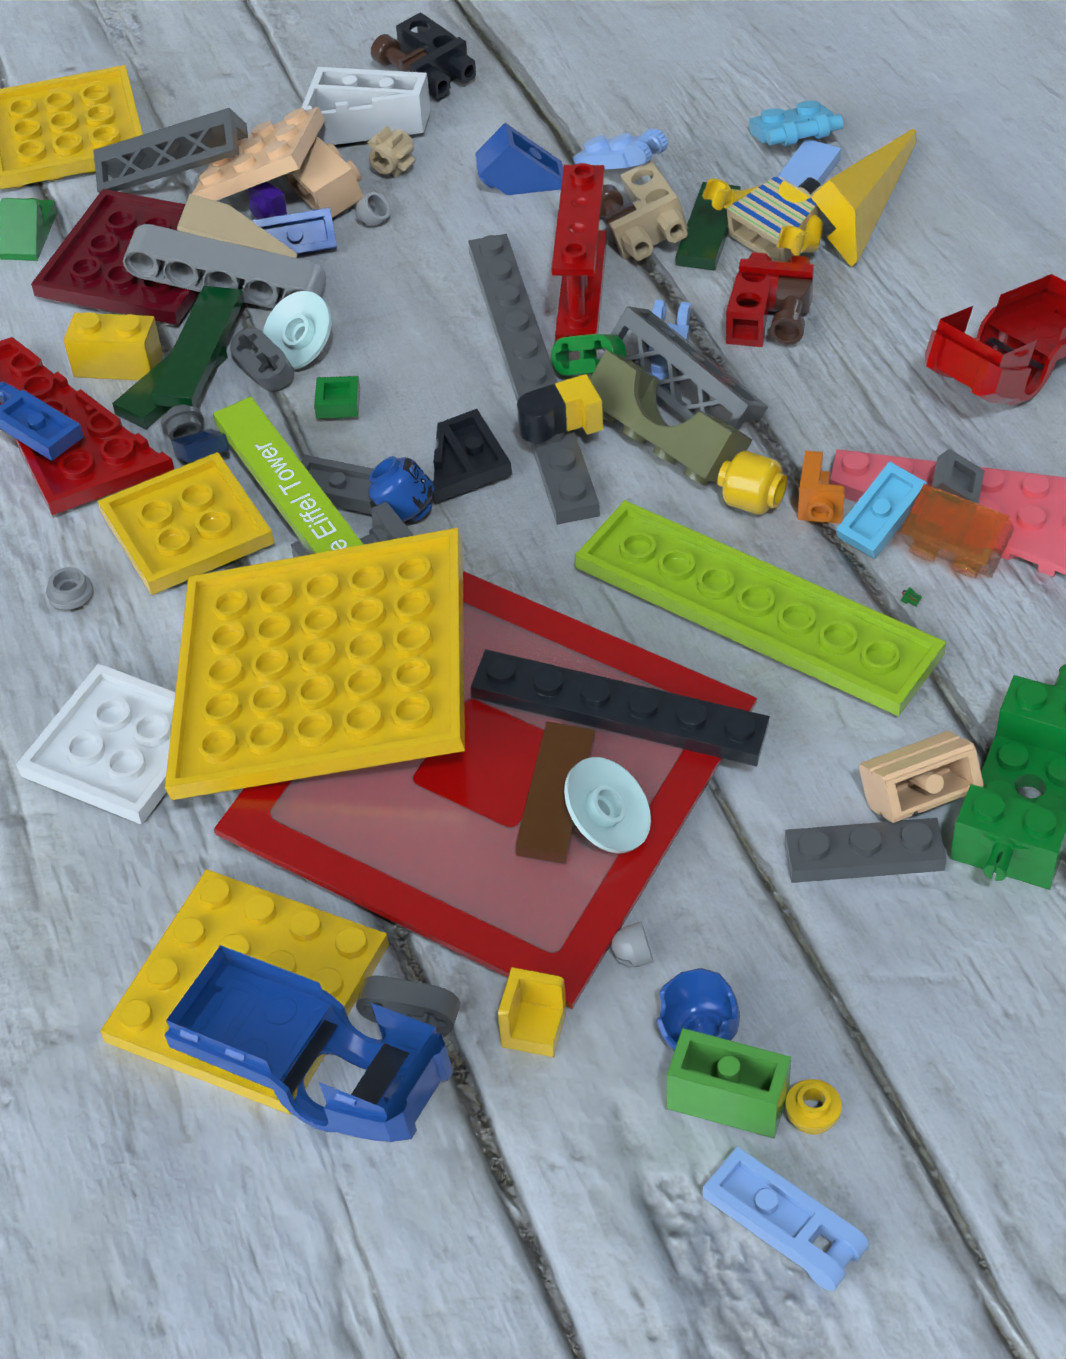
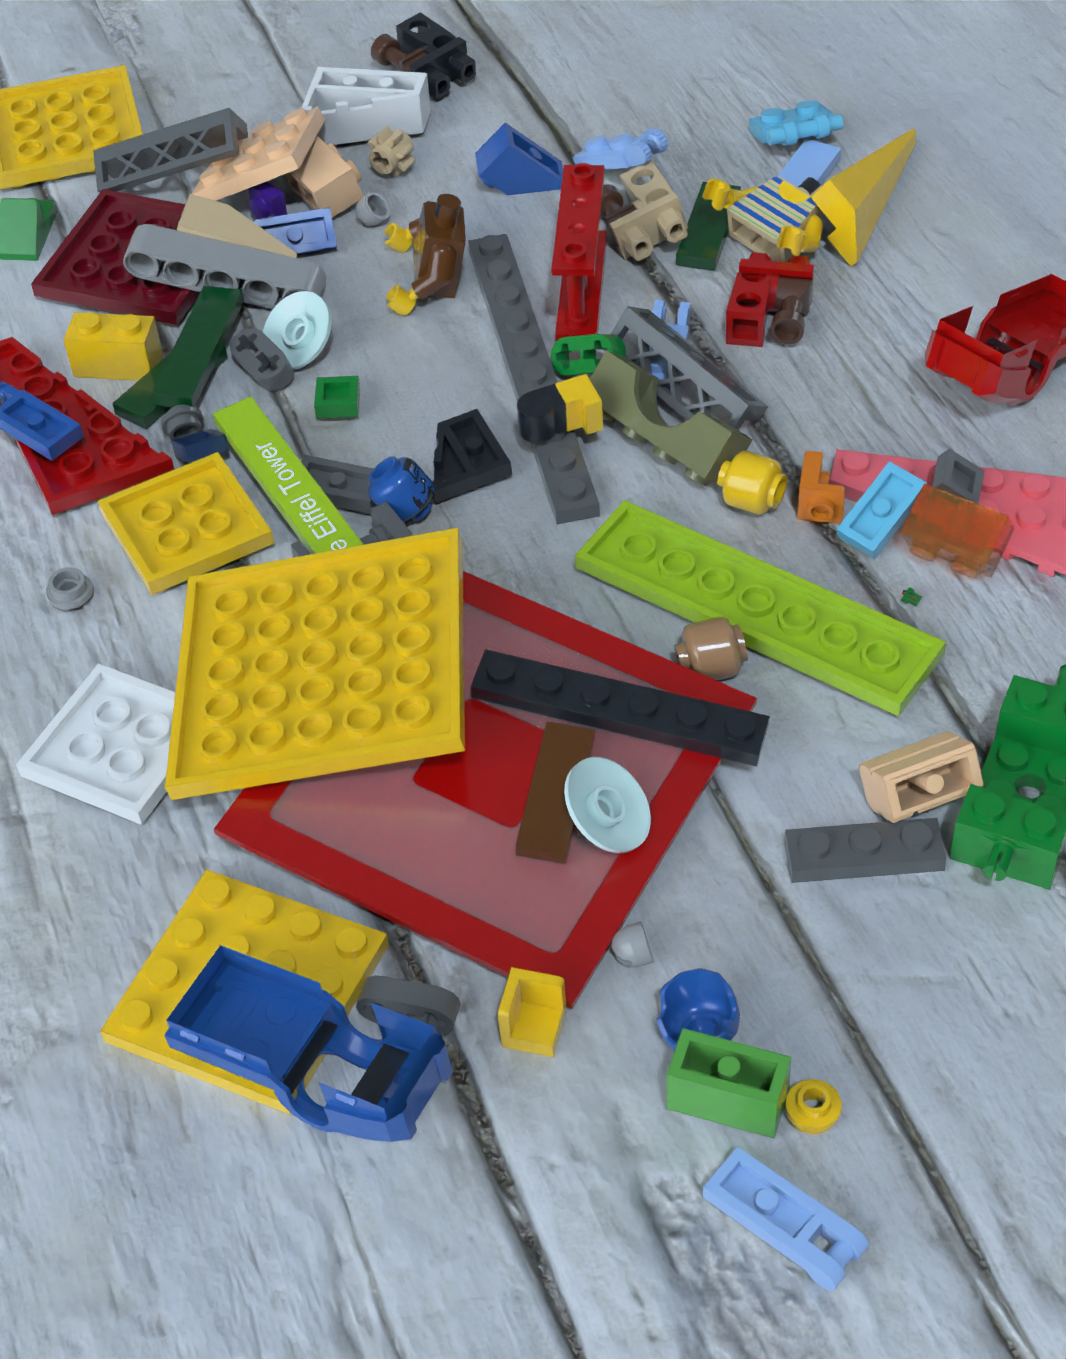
none -> reddish brown torso [384,194,466,315]
none -> medium nougat head [674,617,748,681]

